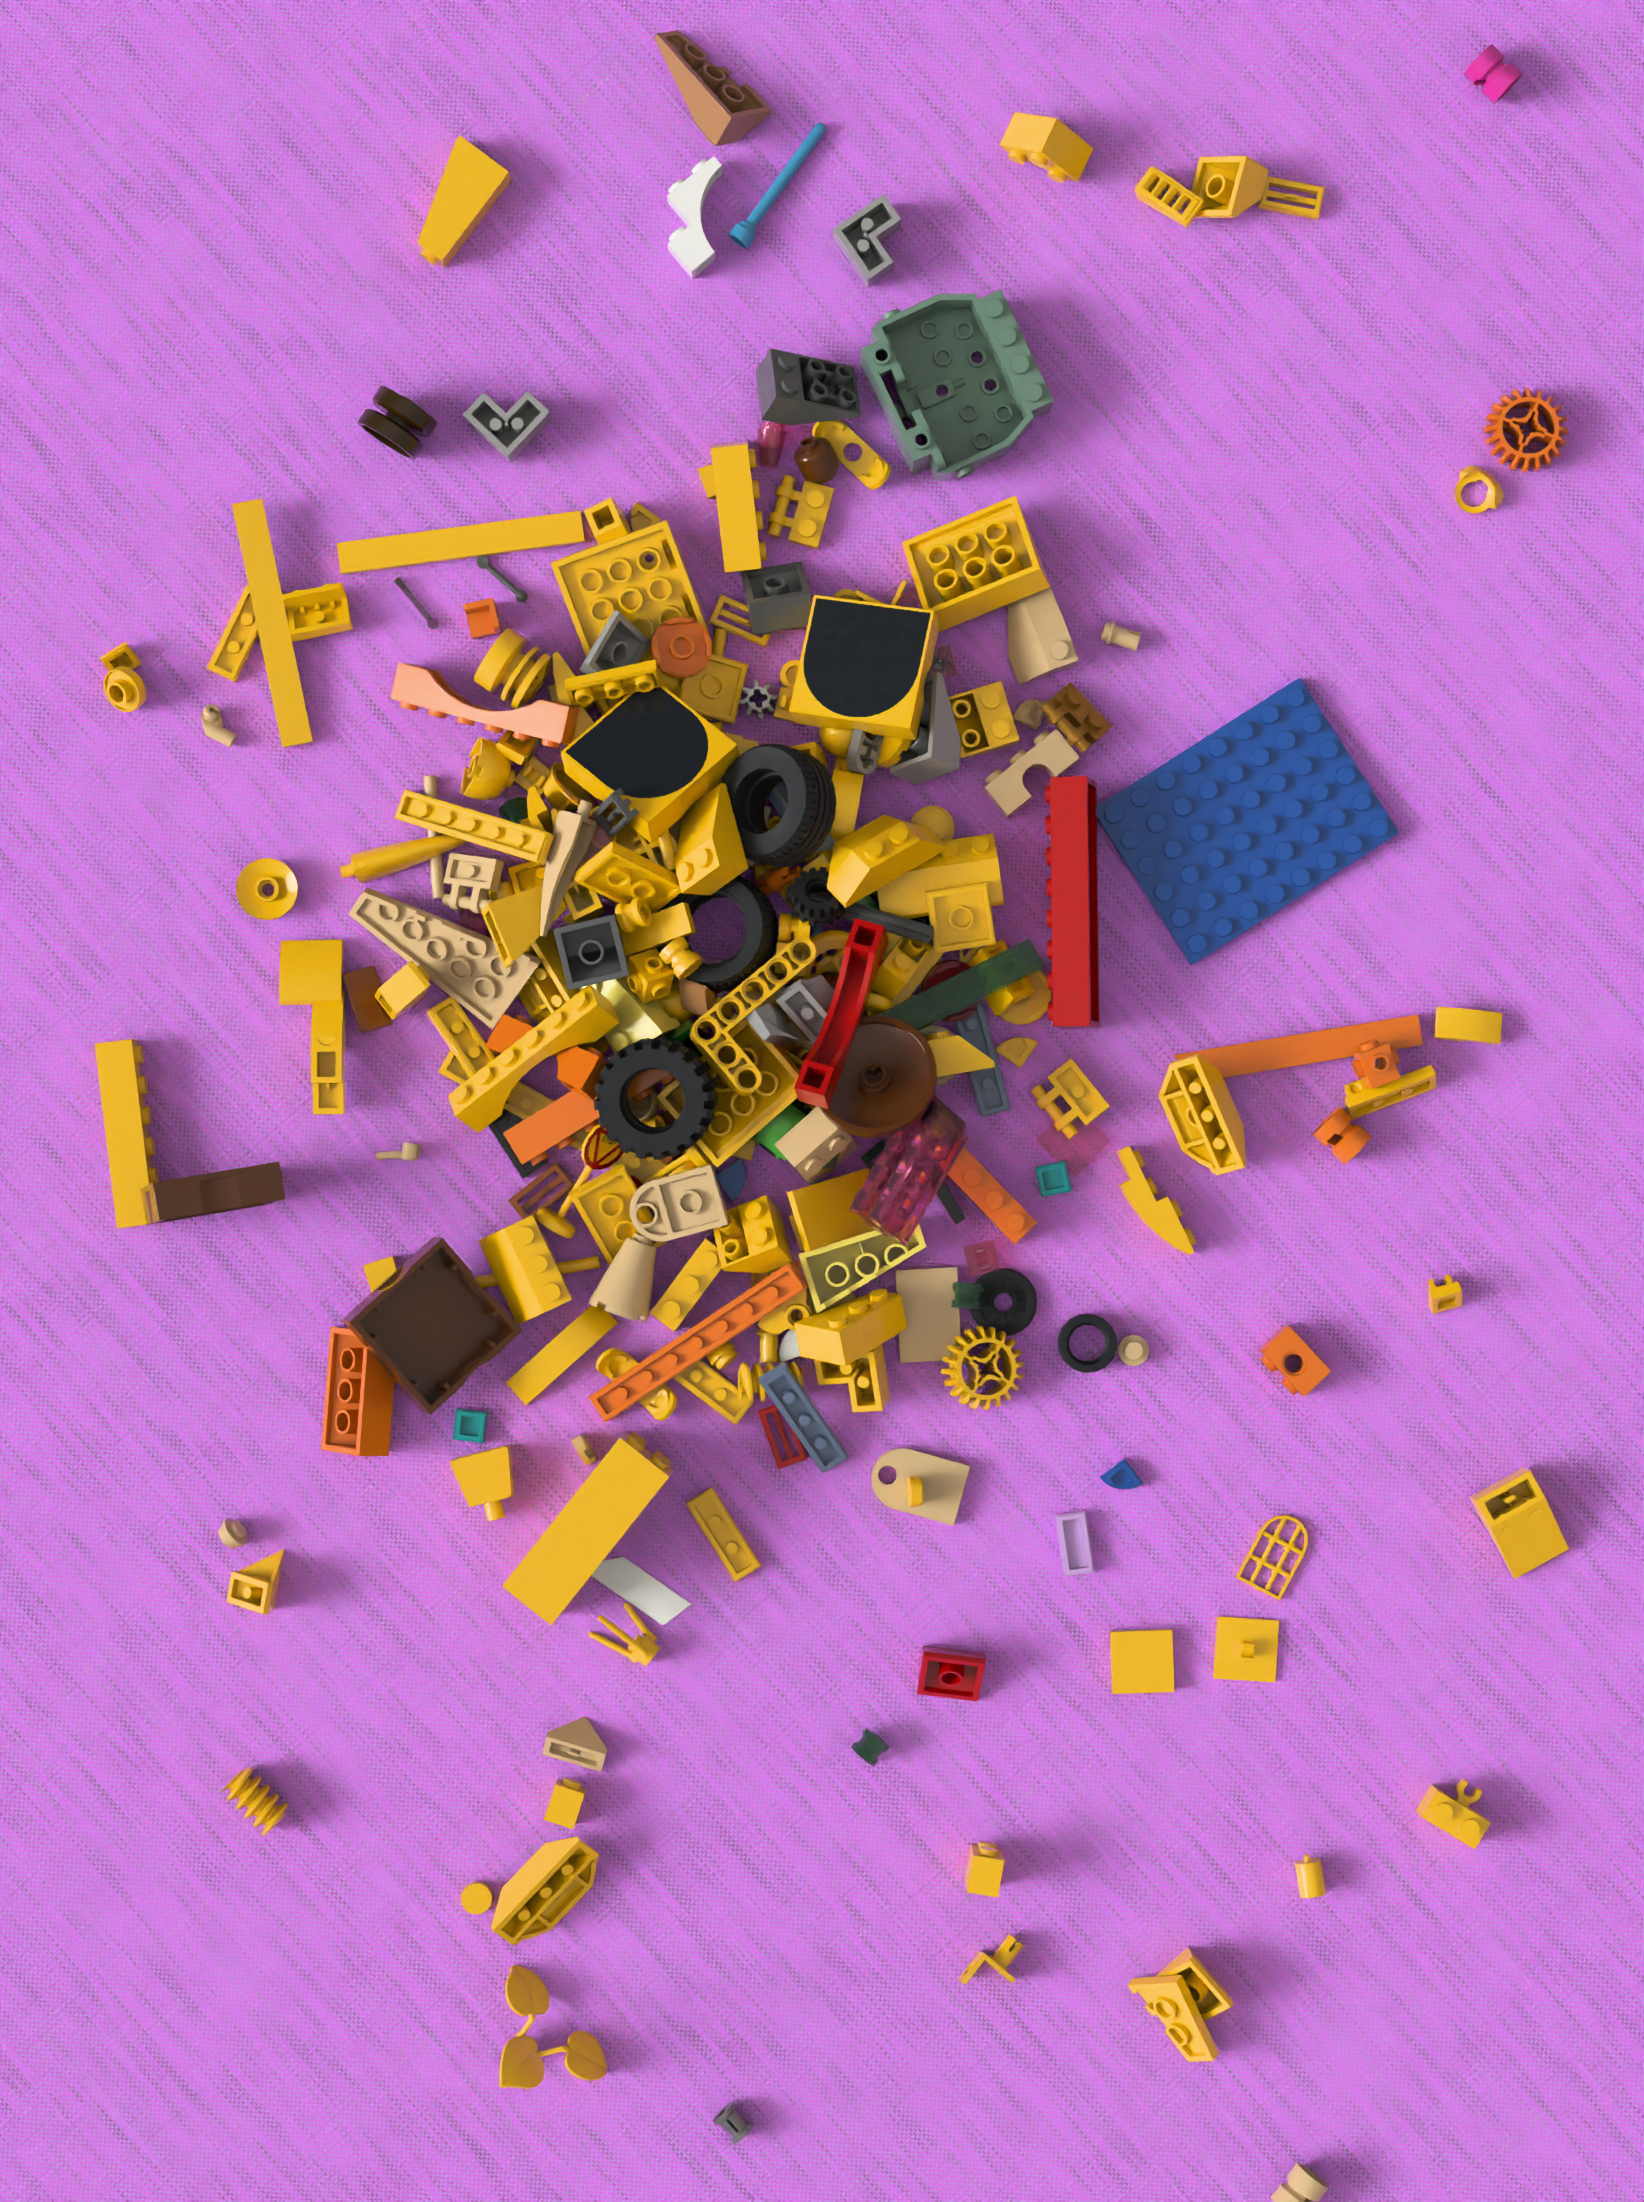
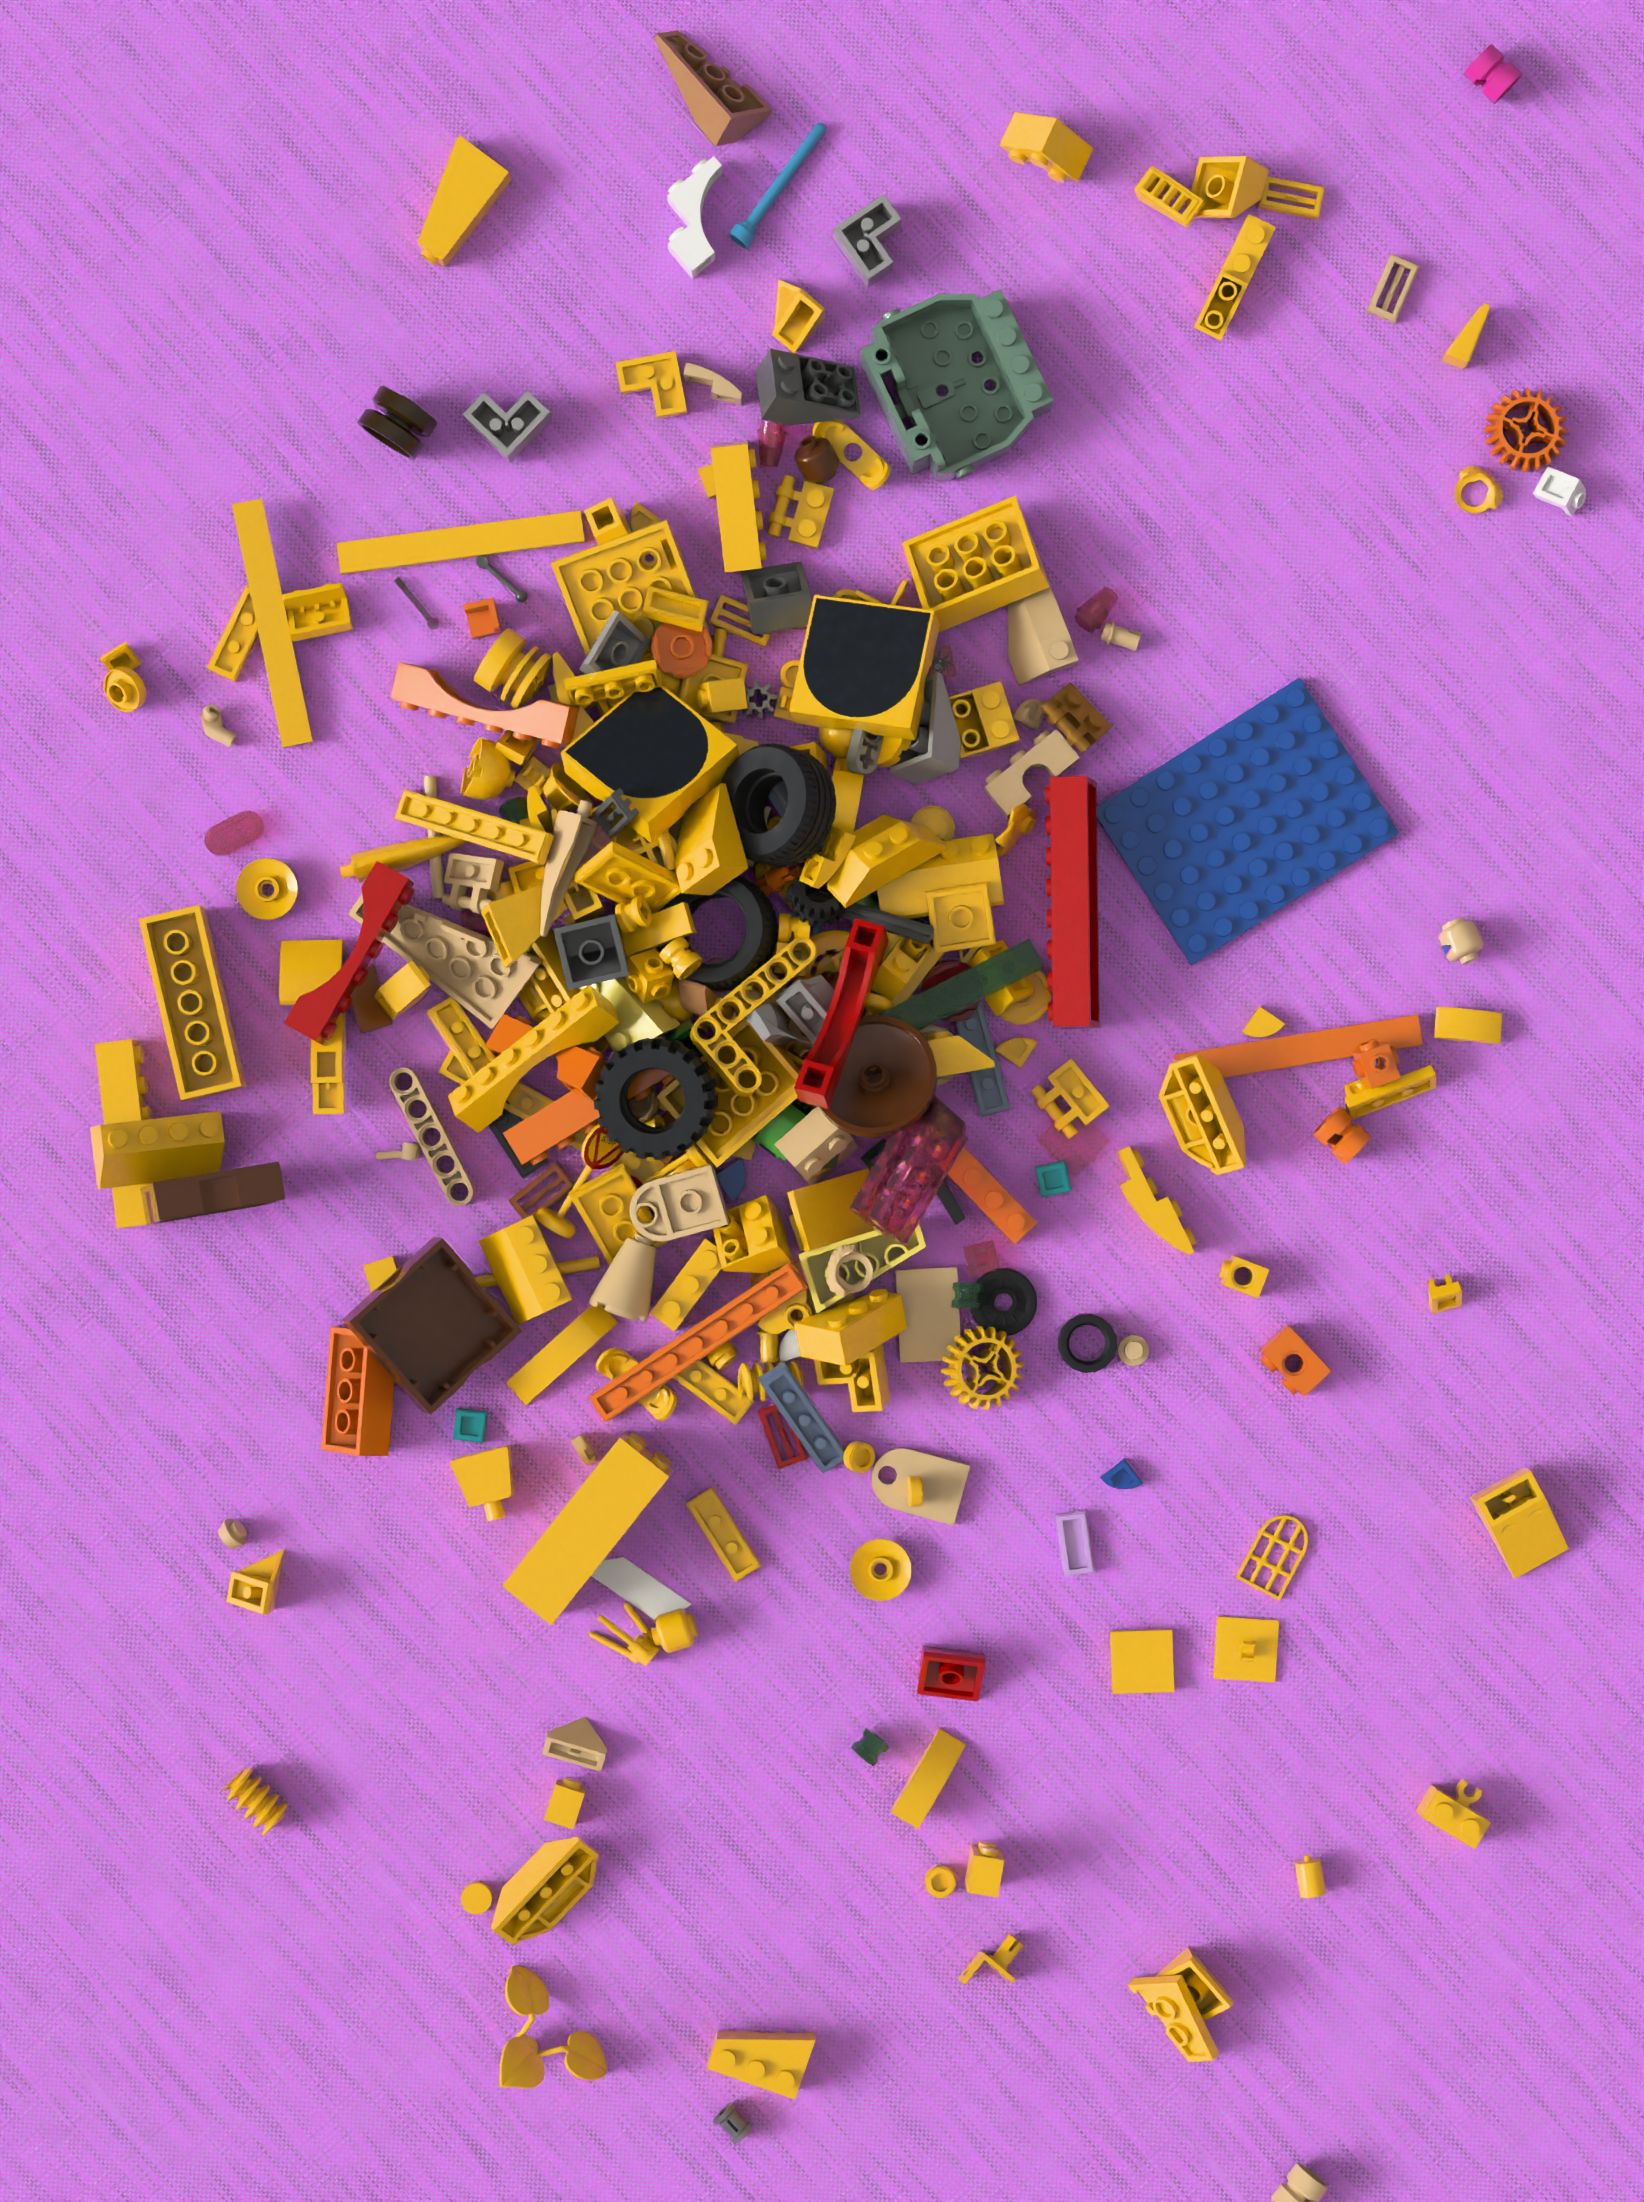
none -> yellow slope [90,1111,225,1189]
none -> yellow brick [139,905,247,1101]
none -> clear pink tile [205,811,264,856]
none -> red arch [284,861,415,1045]
none -> tan beam [389,1068,476,1206]
none -> yellow plate [615,351,687,419]
none -> yellow tile [641,586,709,632]
none -> yellow head [651,1608,699,1653]
none -> tan slope [683,362,743,405]
none -> yellow brick [697,677,748,715]
none -> yellow wedge [707,2031,816,2099]
none -> yellow slope [771,279,825,353]
none -> yellow slope [799,827,856,889]
none -> tan piece [826,1244,873,1297]
none -> yellow tile [843,1441,875,1473]
none -> yellow dish [850,1539,912,1601]
none -> yellow slope [891,1728,966,1829]
none -> yellow tile [925,1865,956,1898]
none -> yellow plate [995,803,1036,857]
none -> clear pink cone [1074,587,1118,633]
none -> yellow slope [1193,214,1276,341]
none -> yellow brick [1218,1256,1269,1298]
none -> yellow tile [1241,1006,1285,1037]
none -> tan tile [1366,254,1419,324]
none -> tan head [1438,917,1484,965]
none -> yellow slope [1442,303,1490,369]
none -> white bracket [1533,466,1586,516]

